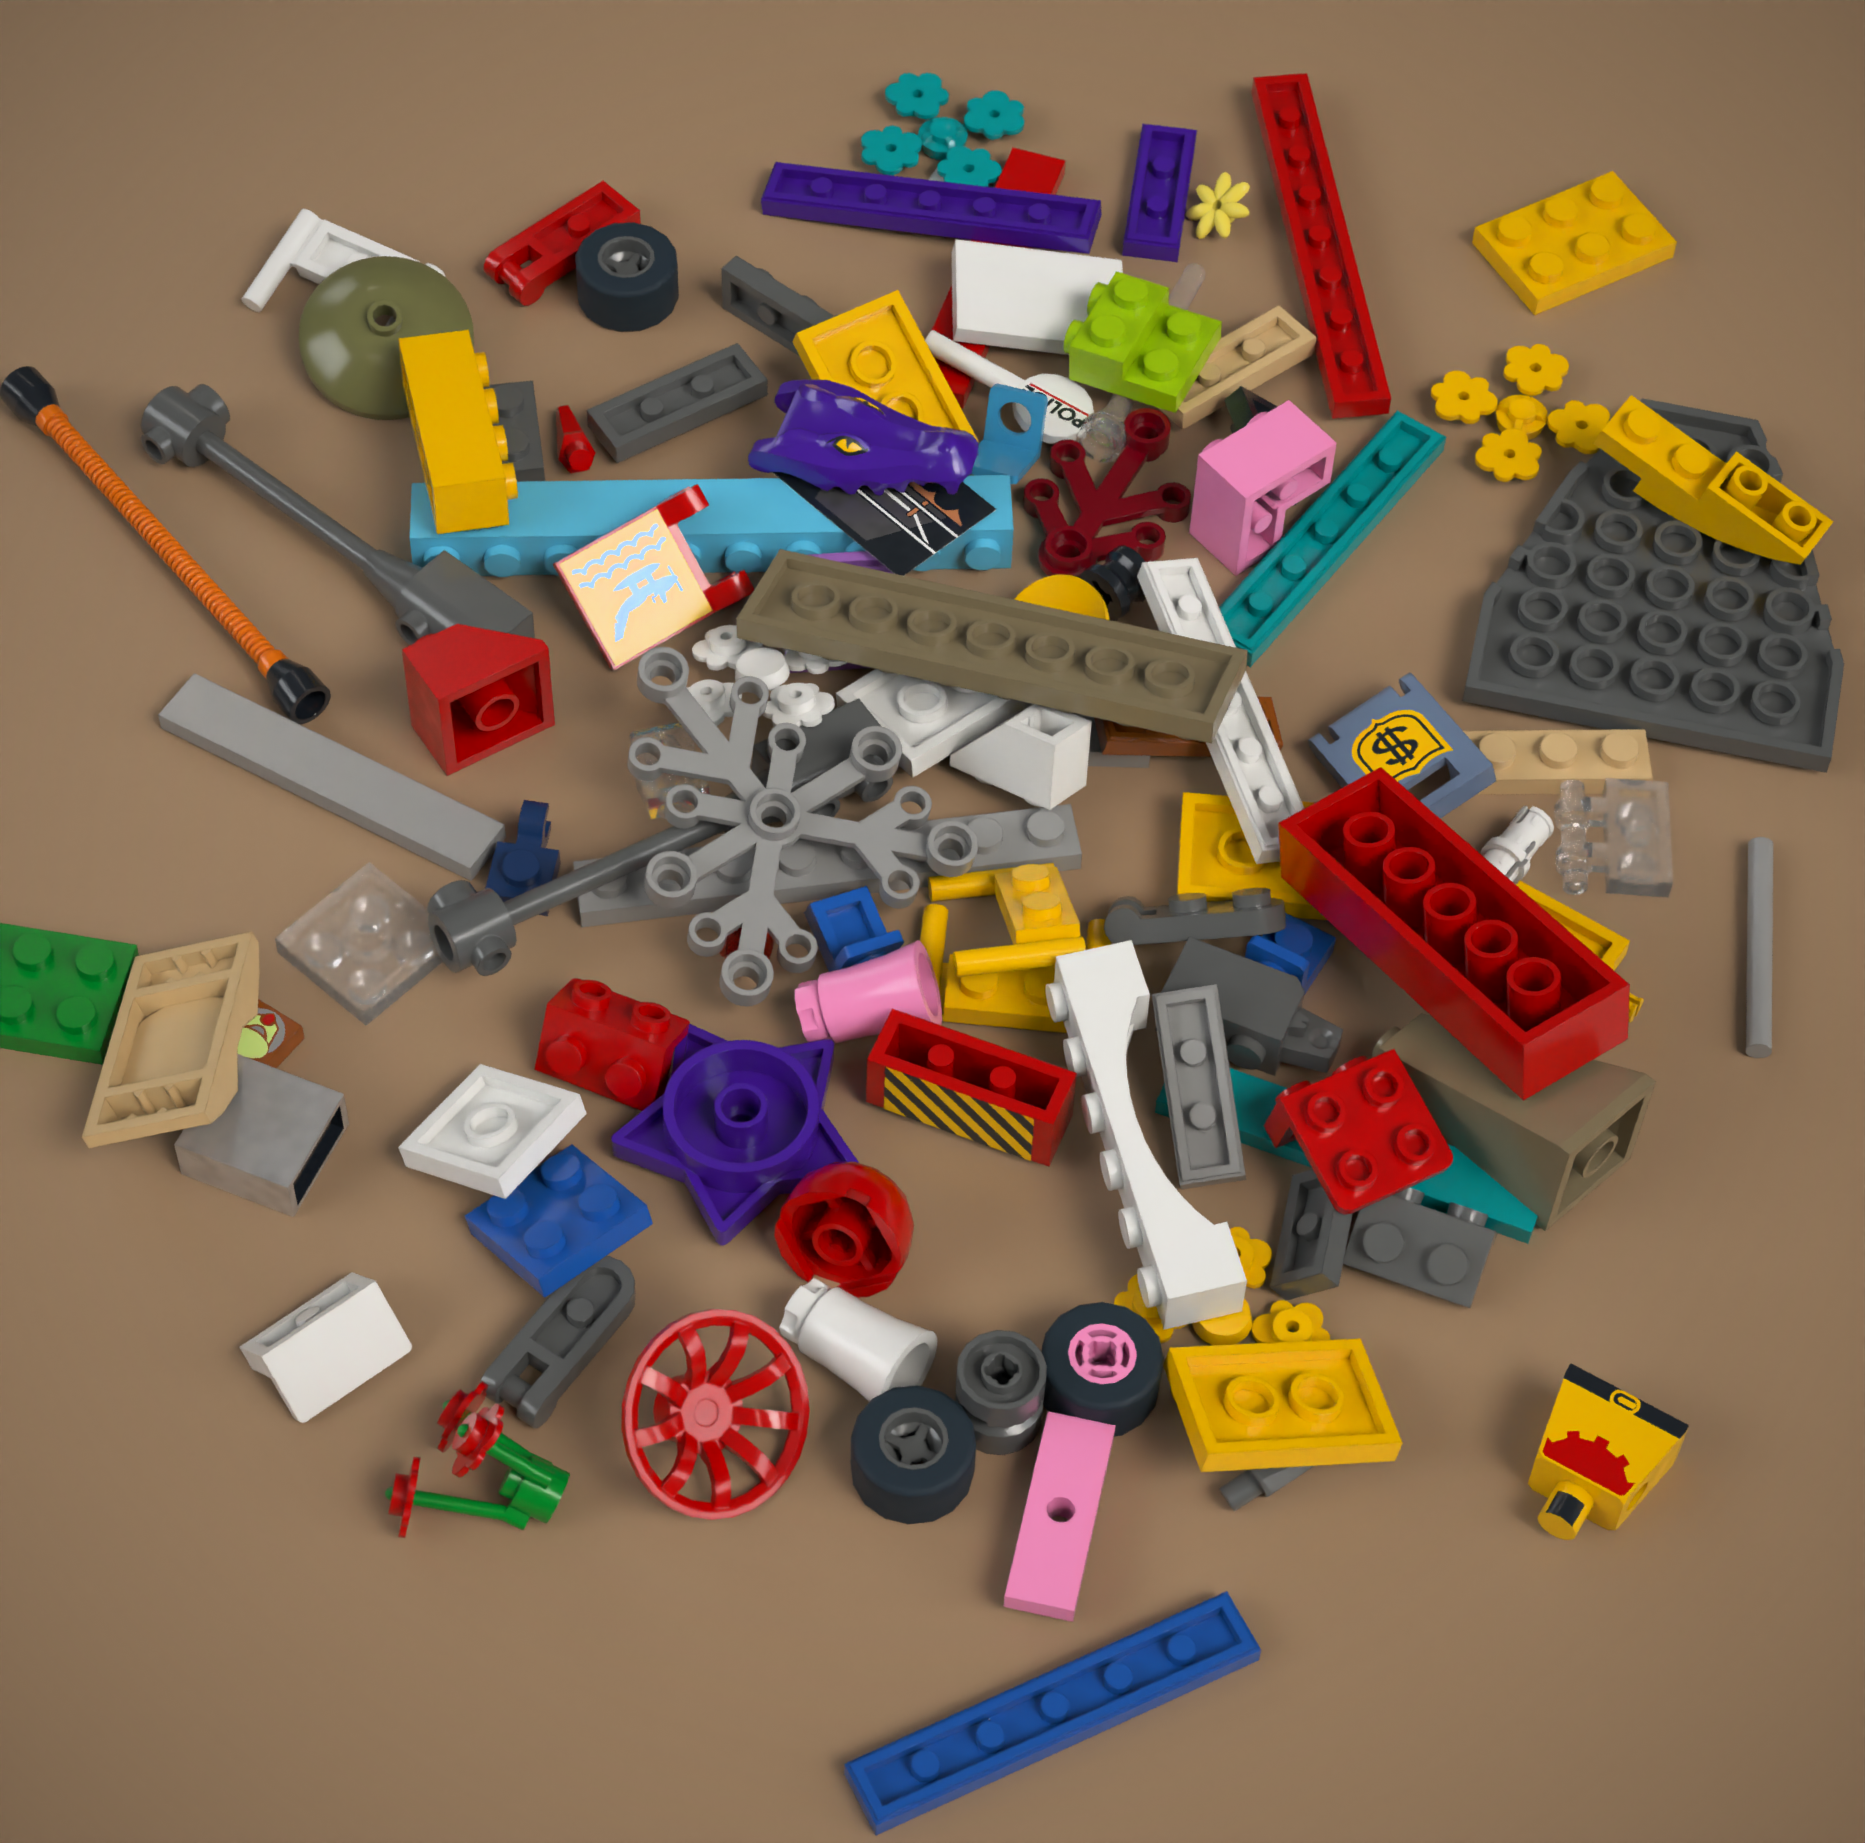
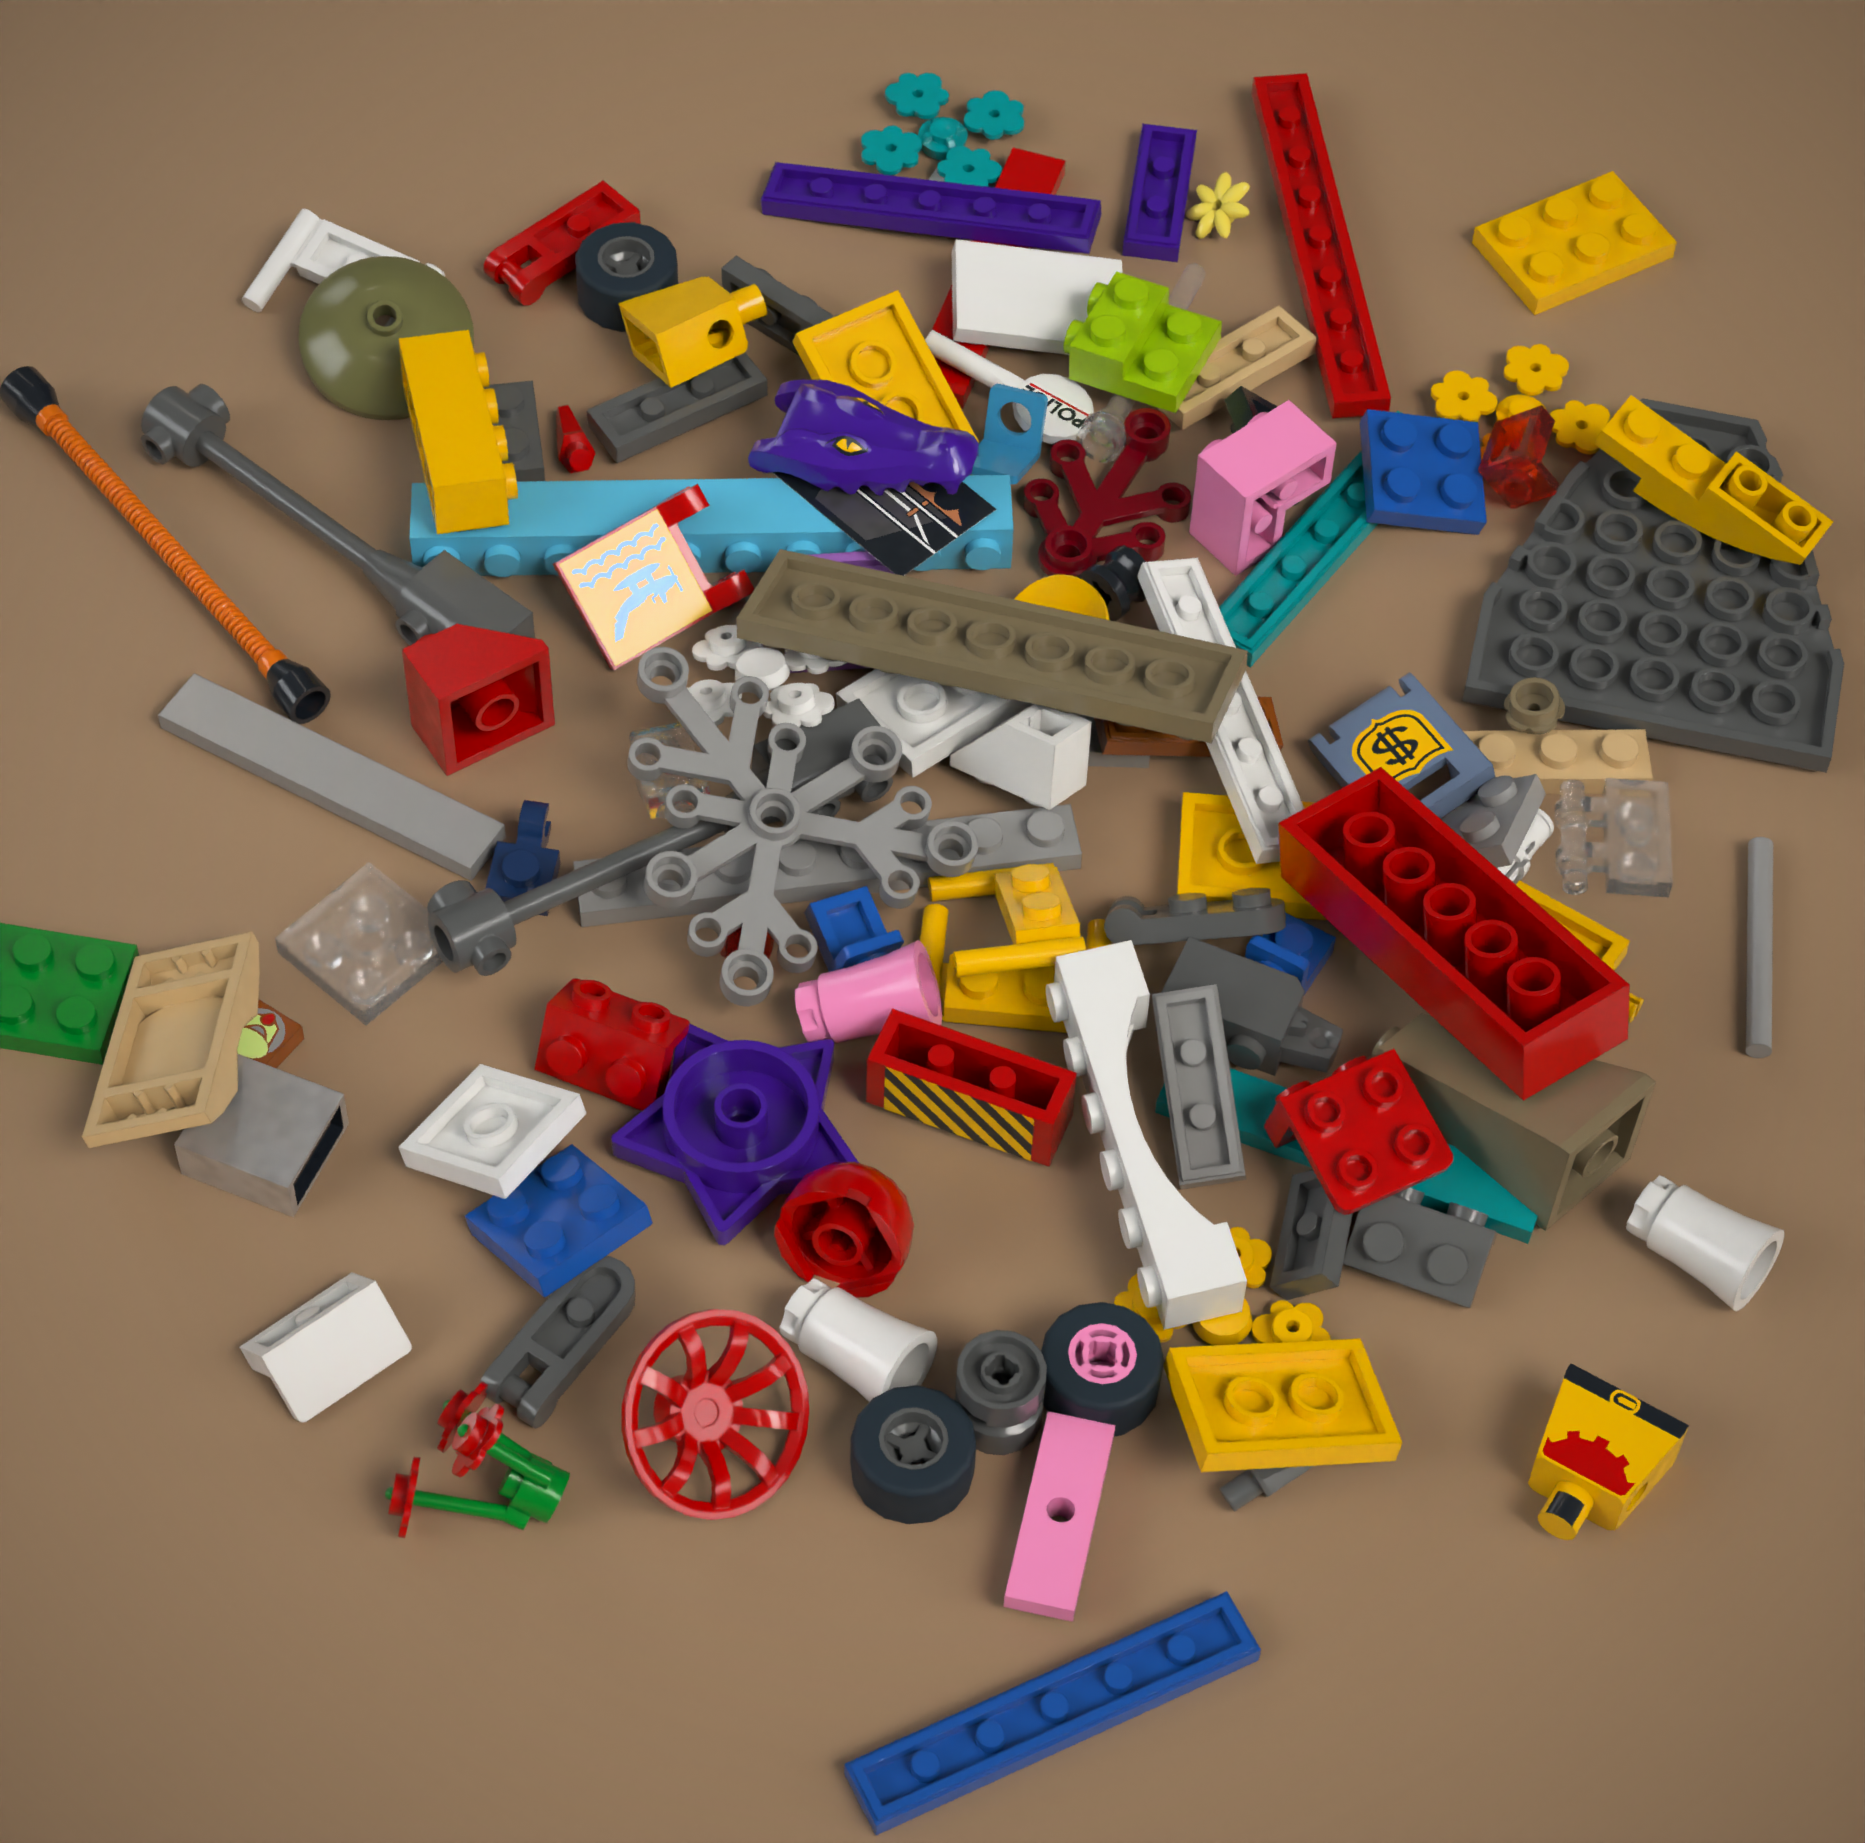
none -> yellow torso [618,277,767,388]
none -> blue plate [1360,409,1487,535]
none -> light grey wing [1441,774,1546,868]
none -> clear red bracket [1478,405,1559,509]
none -> dark tan plate [1504,677,1565,734]
none -> white plant [1626,1175,1784,1311]

